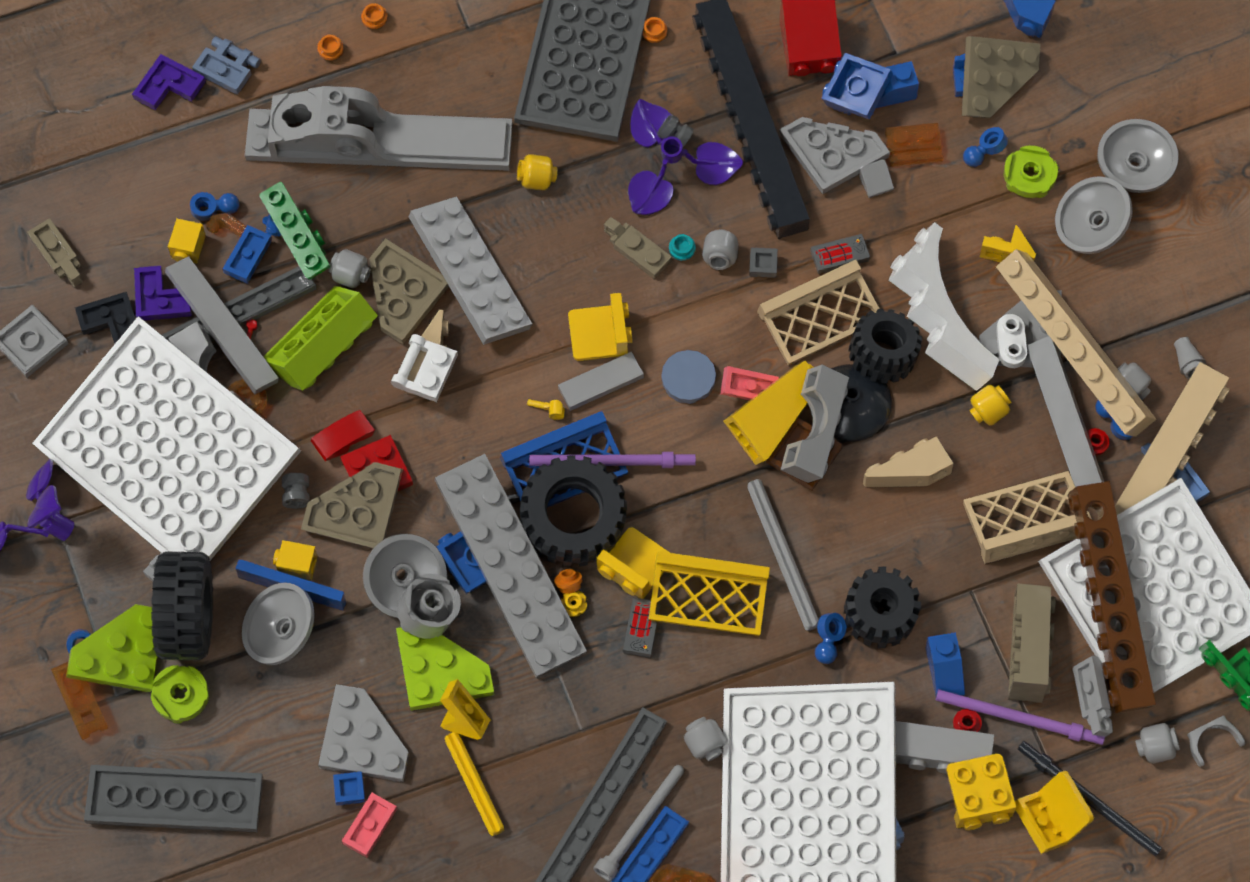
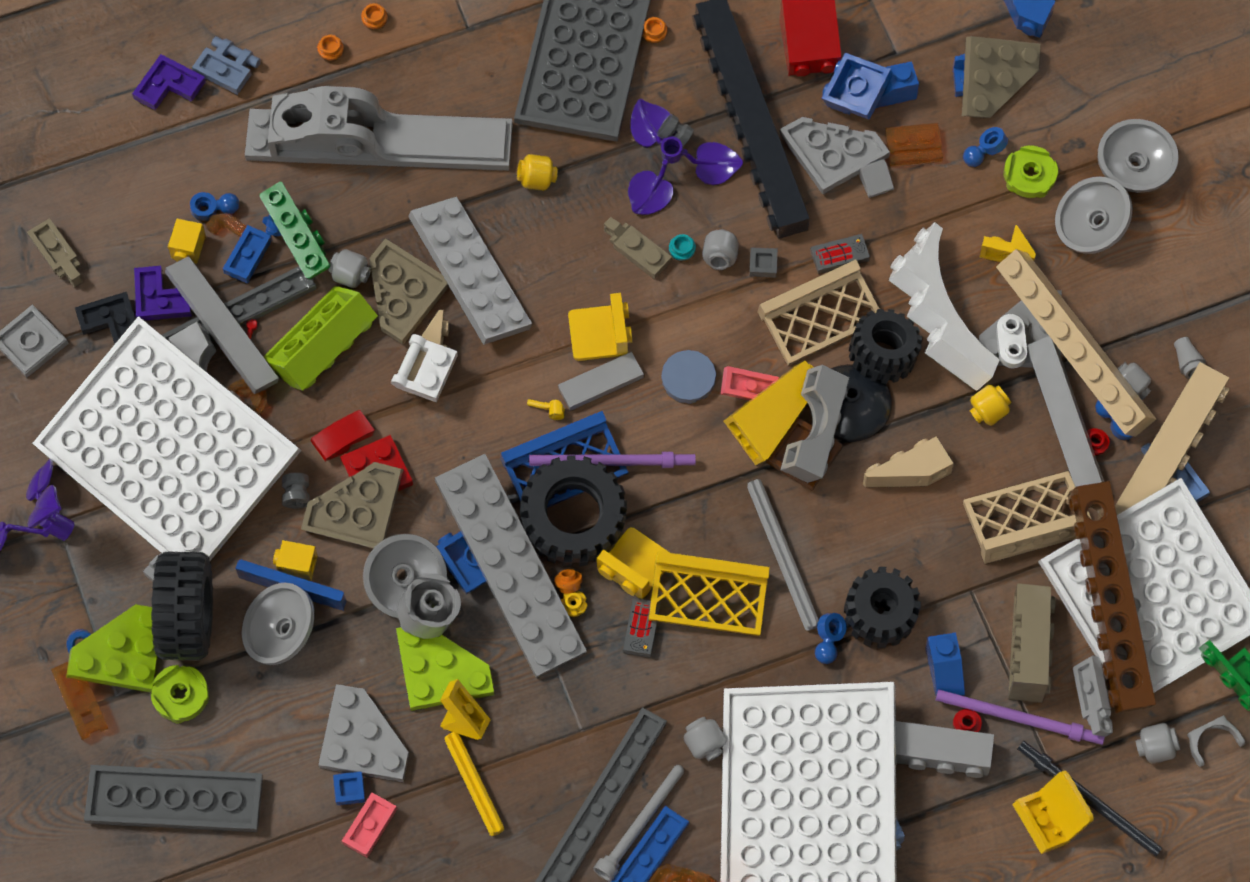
yellow bracket [946,754,1016,830] -> none

